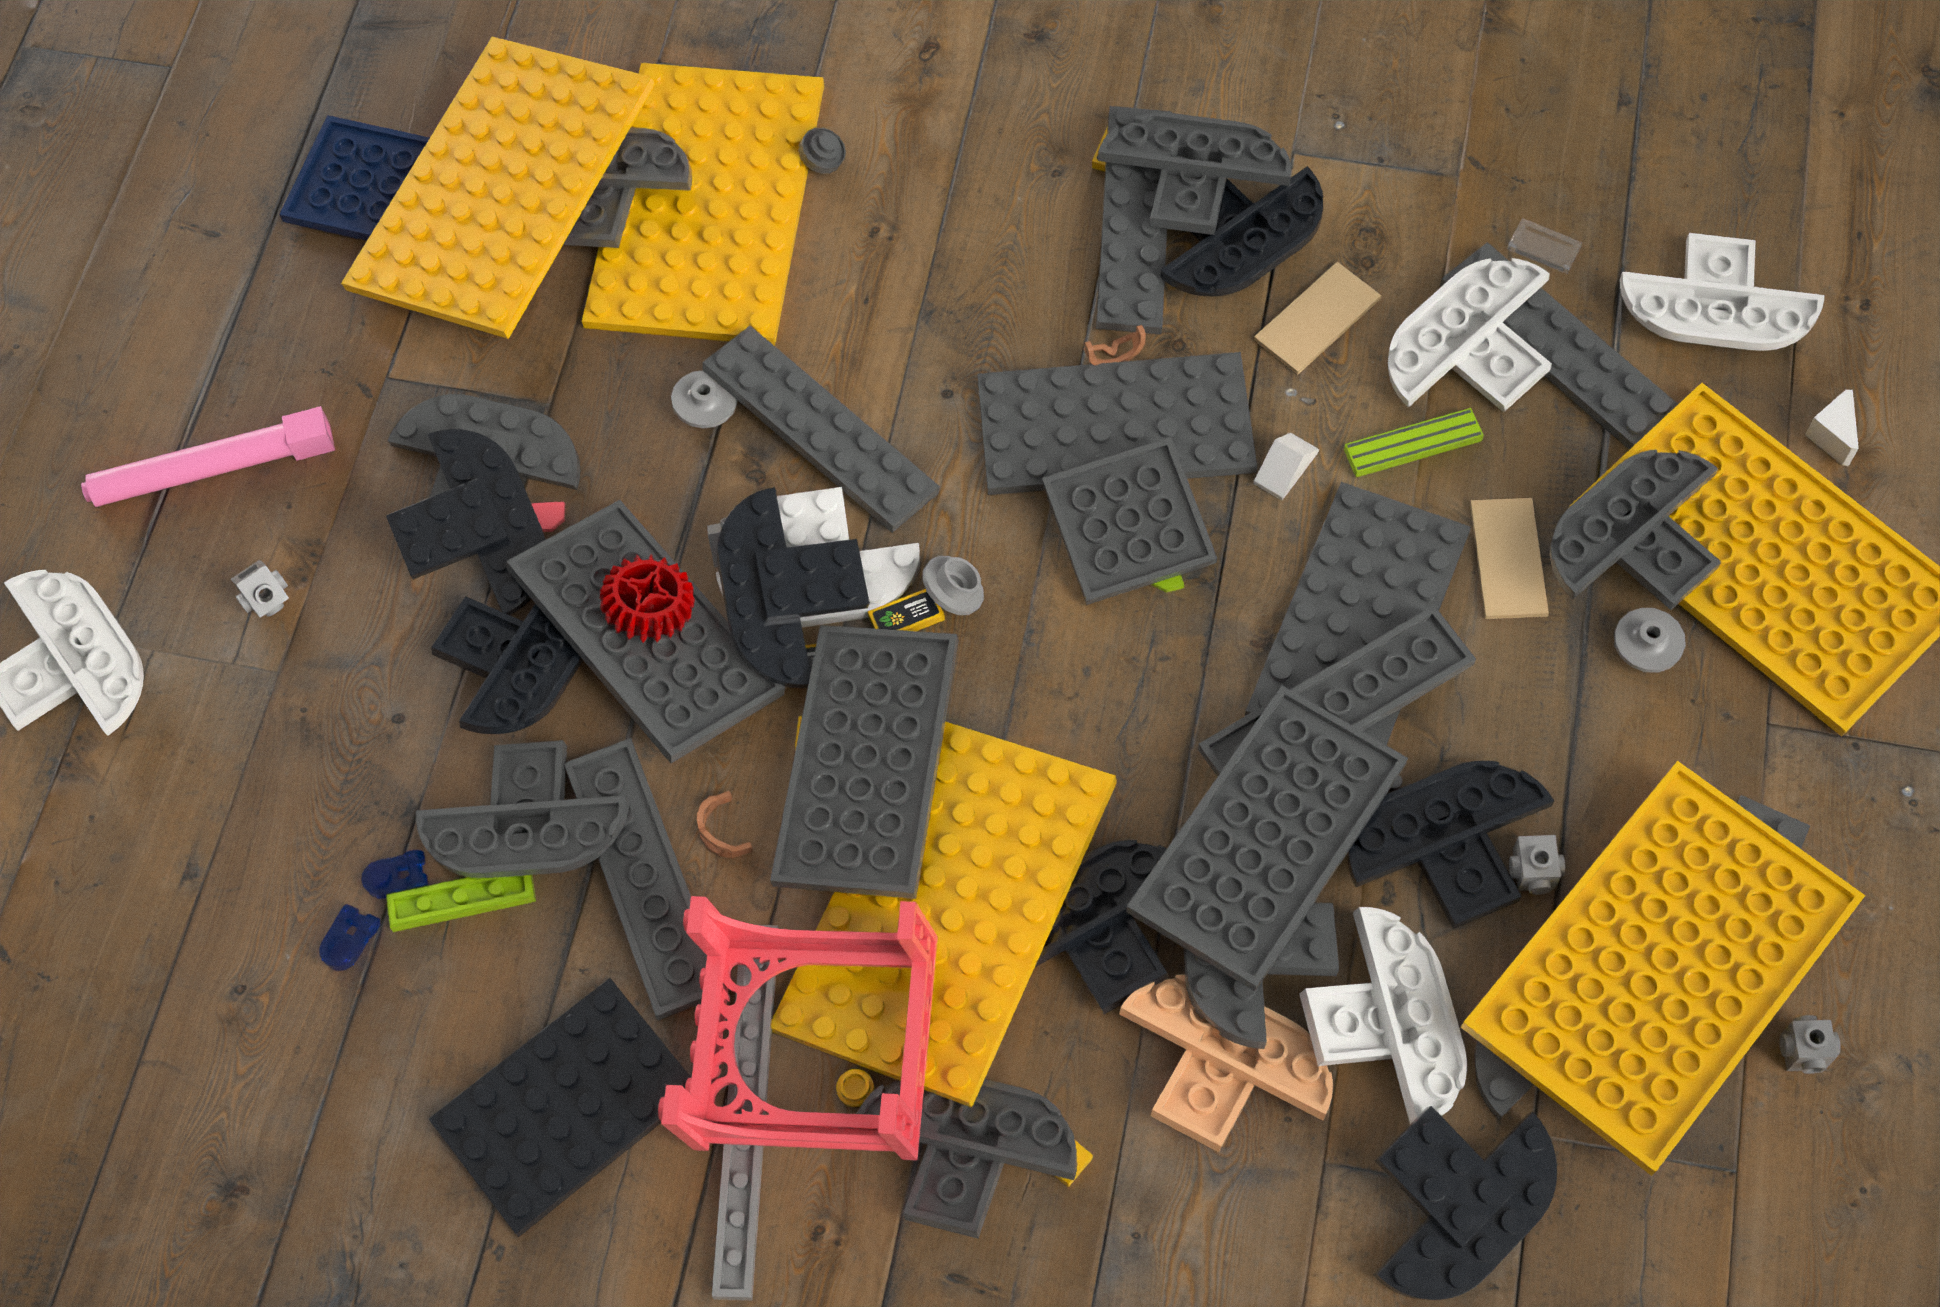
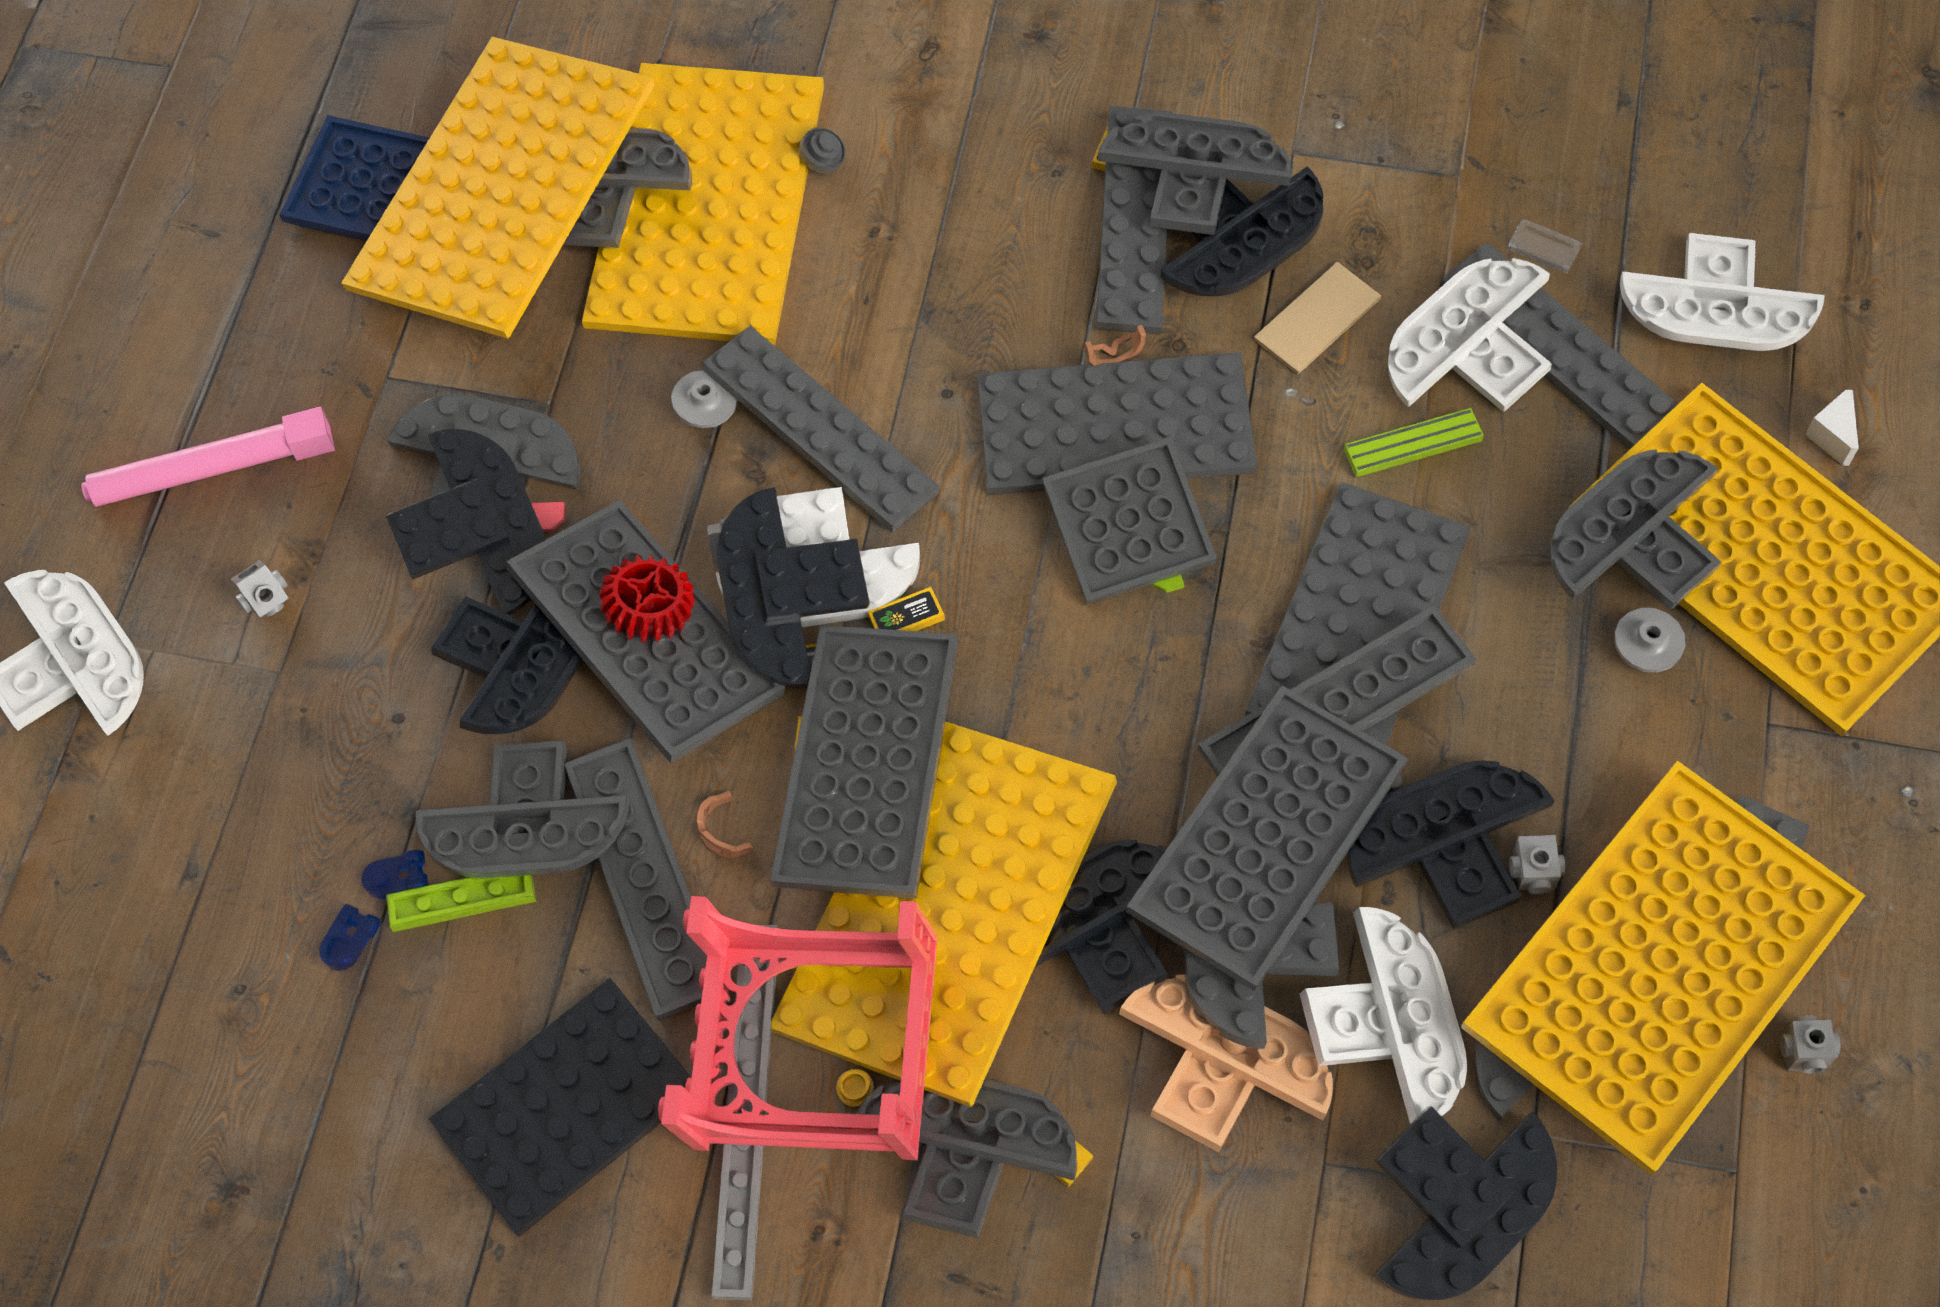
light grey piece [923,556,984,615] -> none
white slope [1254,433,1319,501] -> none
tan piece [1470,498,1549,619] -> none

